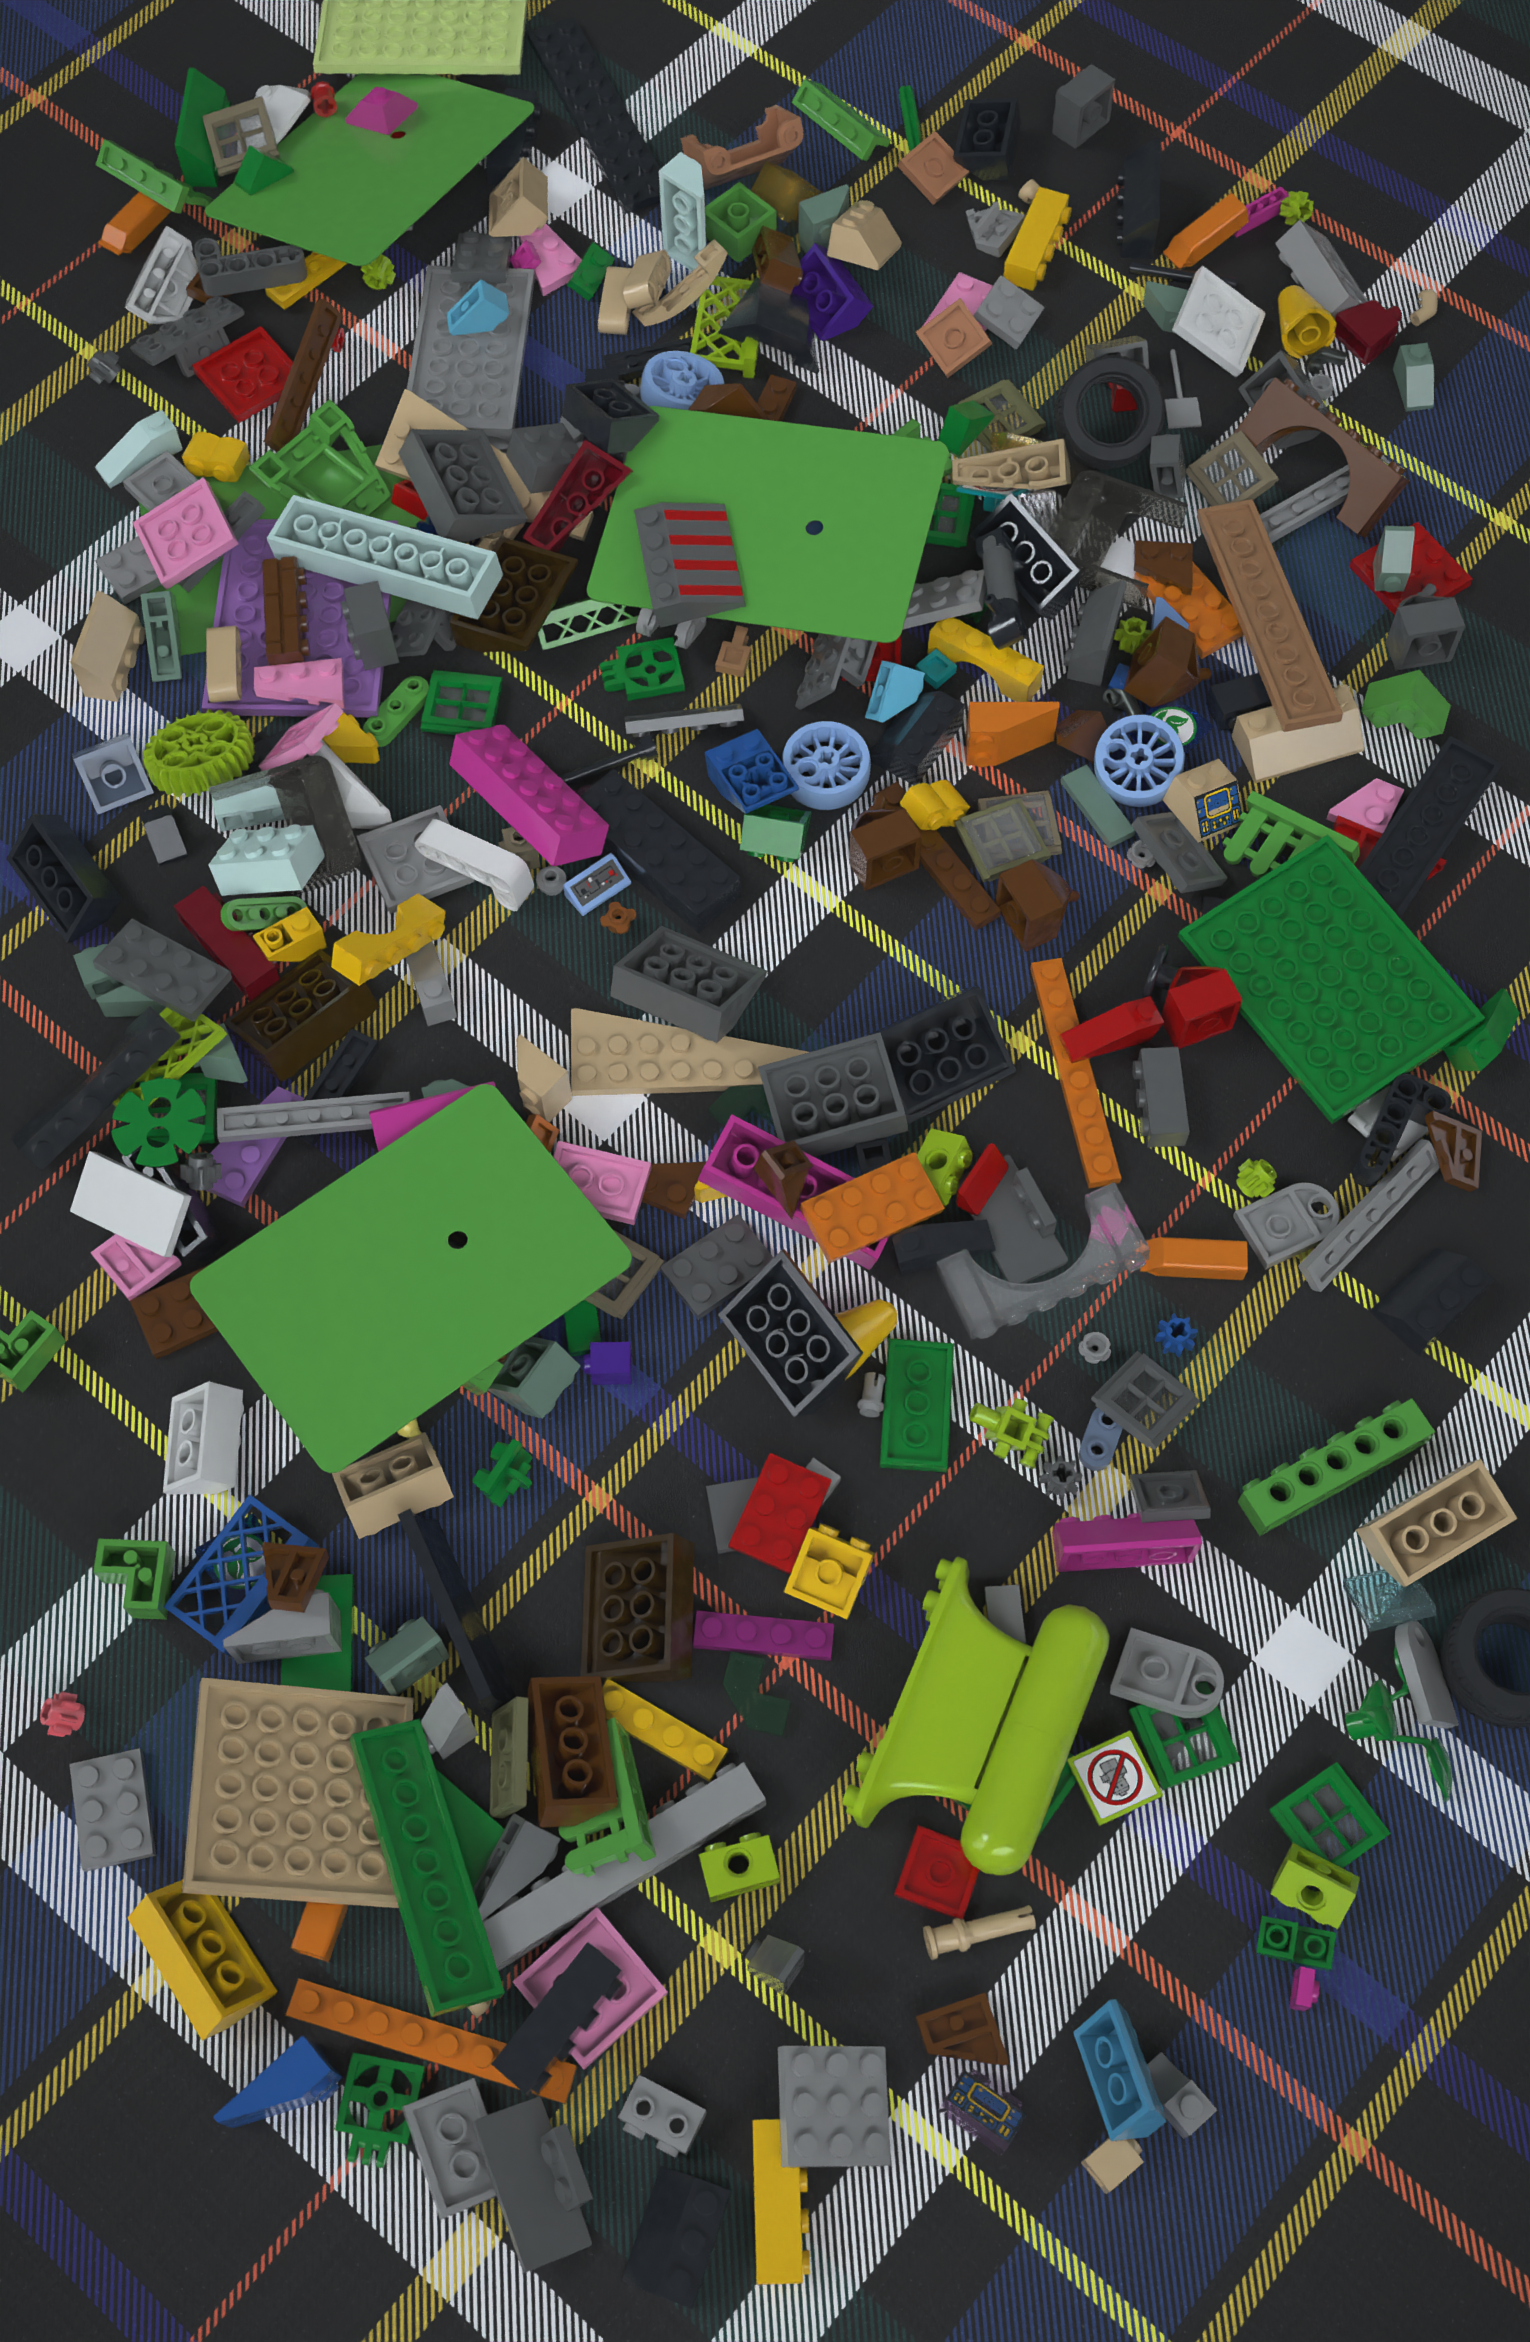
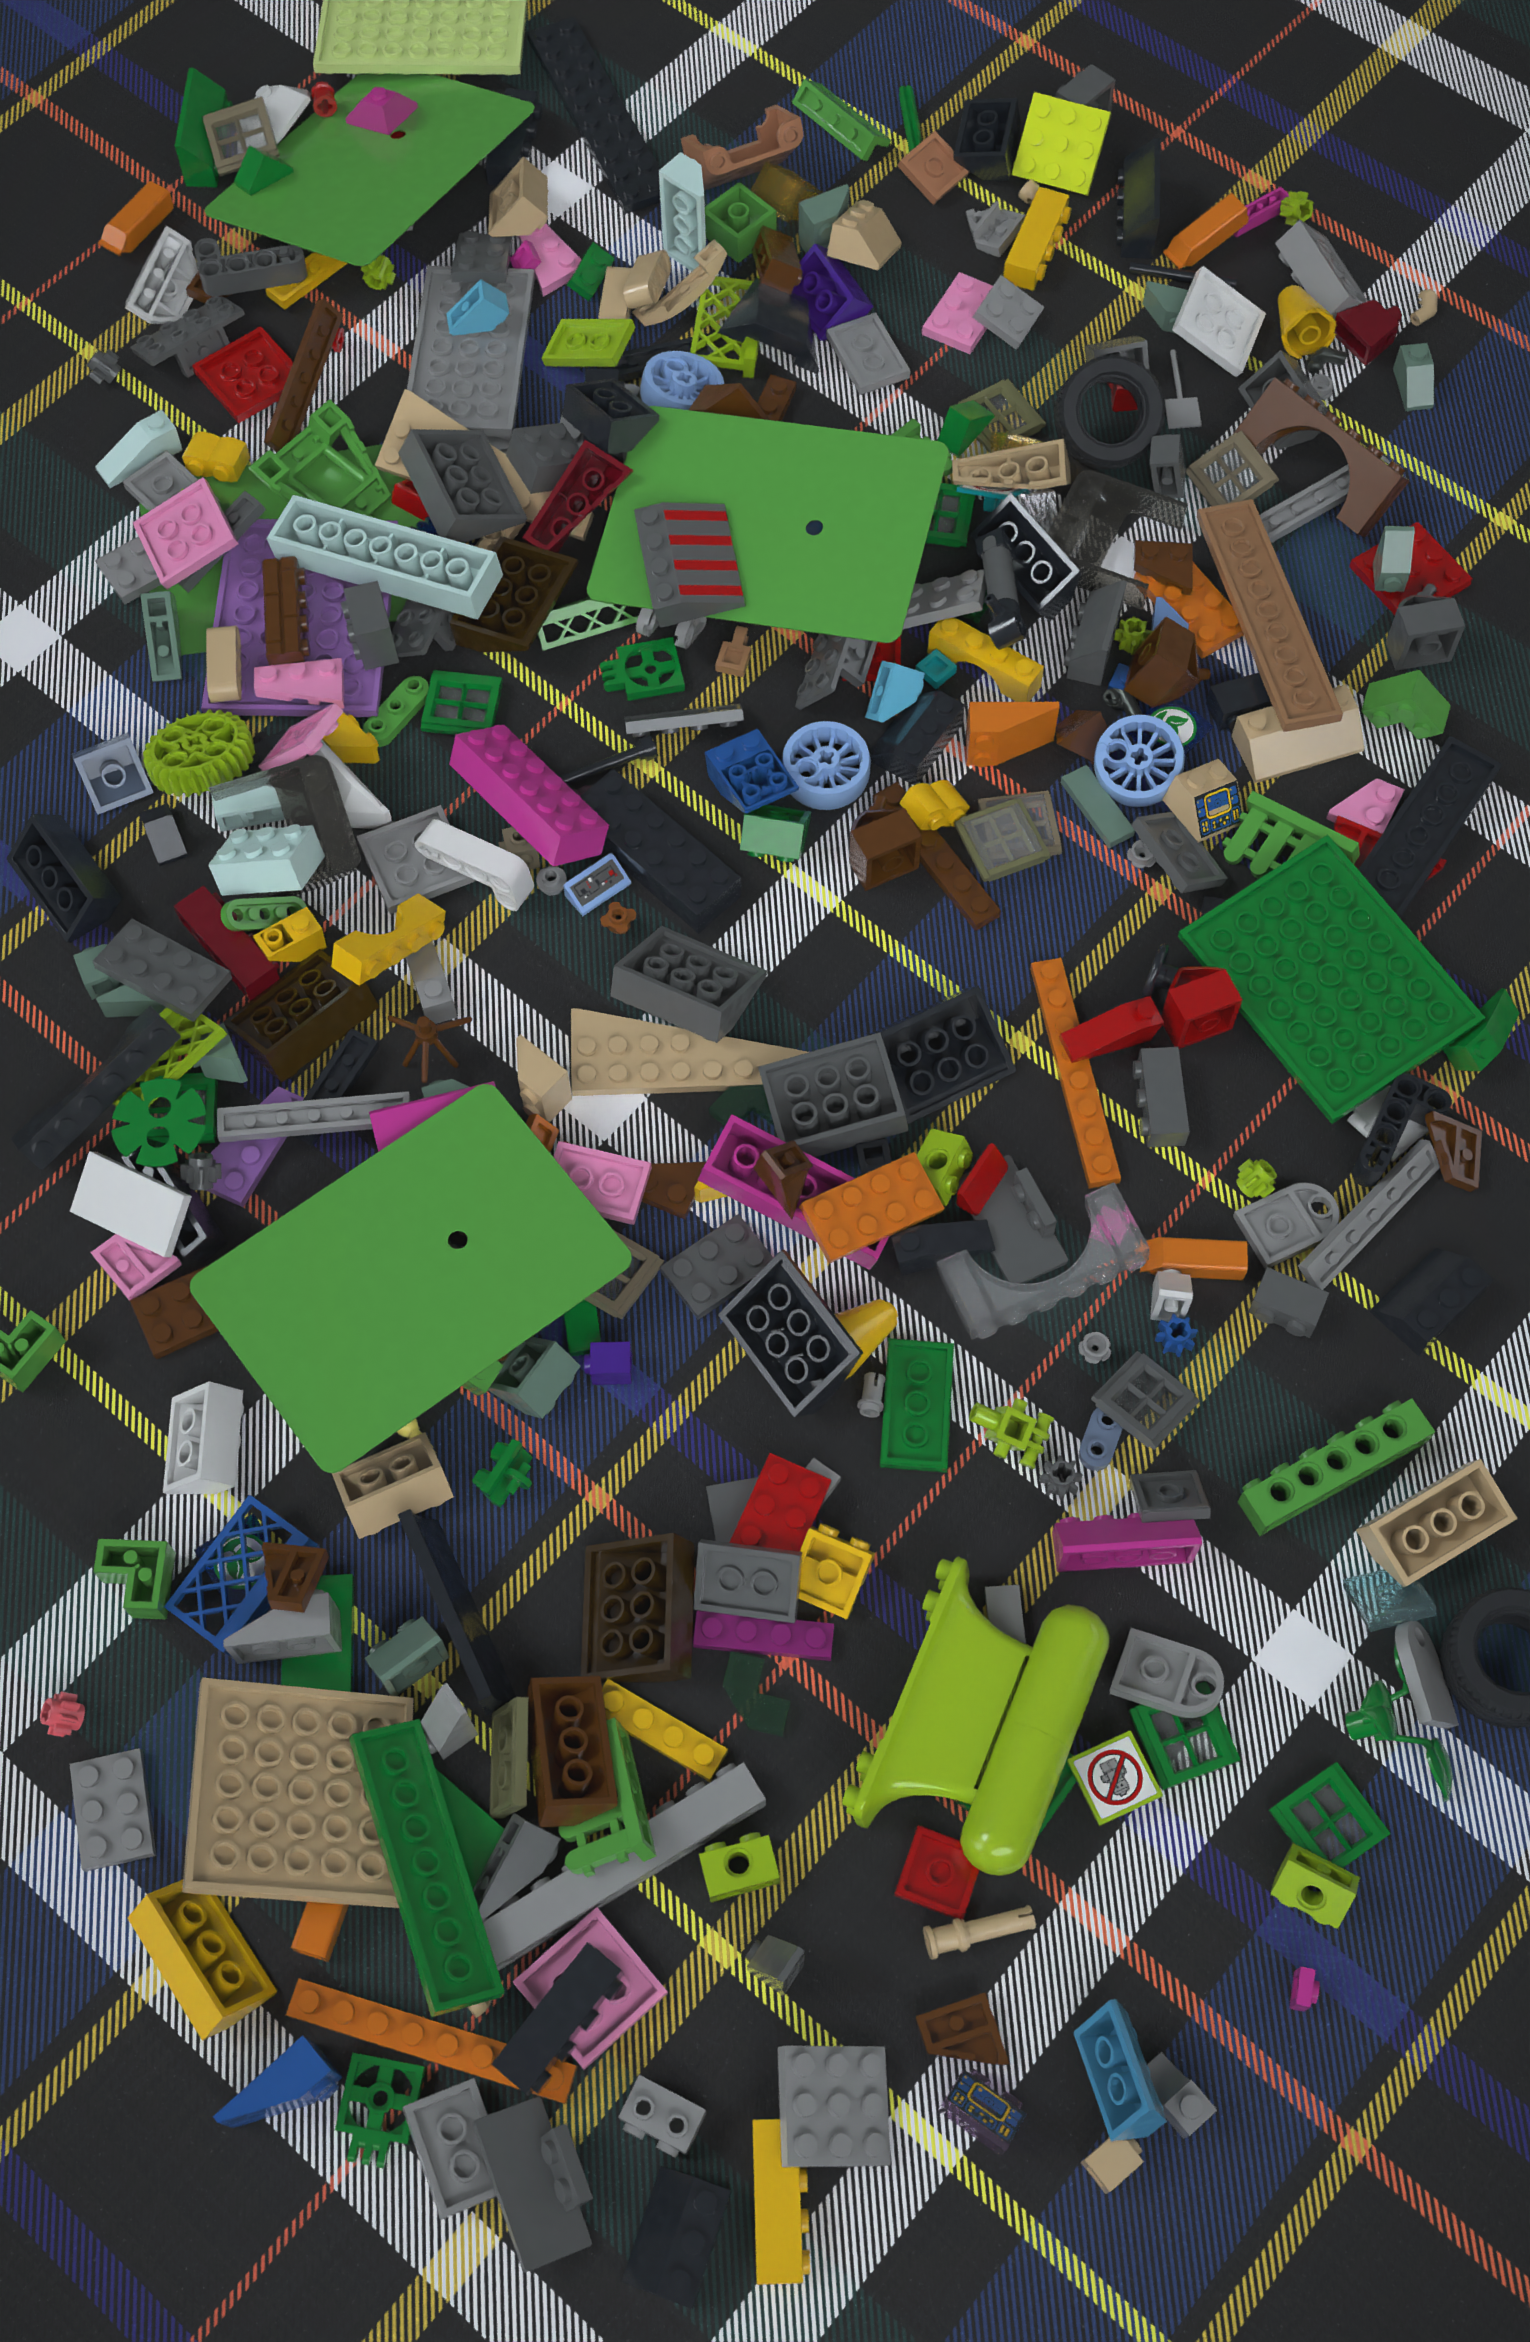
tan slope [70,591,145,702] -> none
bright green fence [96,139,212,213] -> none
nougat plate [916,298,992,378] -> none
reddish brown piece [995,859,1079,952] -> none
green slope [1256,1916,1337,1972] -> none
none -> reddish brown plant [387,1015,472,1083]
none -> lime plate [541,319,636,367]
none -> dark grey plate [693,1539,802,1623]
none -> light grey plate [826,312,910,395]
none -> neon yellow plate [1012,92,1111,196]
none -> white slope [1150,1269,1193,1322]
none -> dark grey brick [1248,1267,1329,1338]

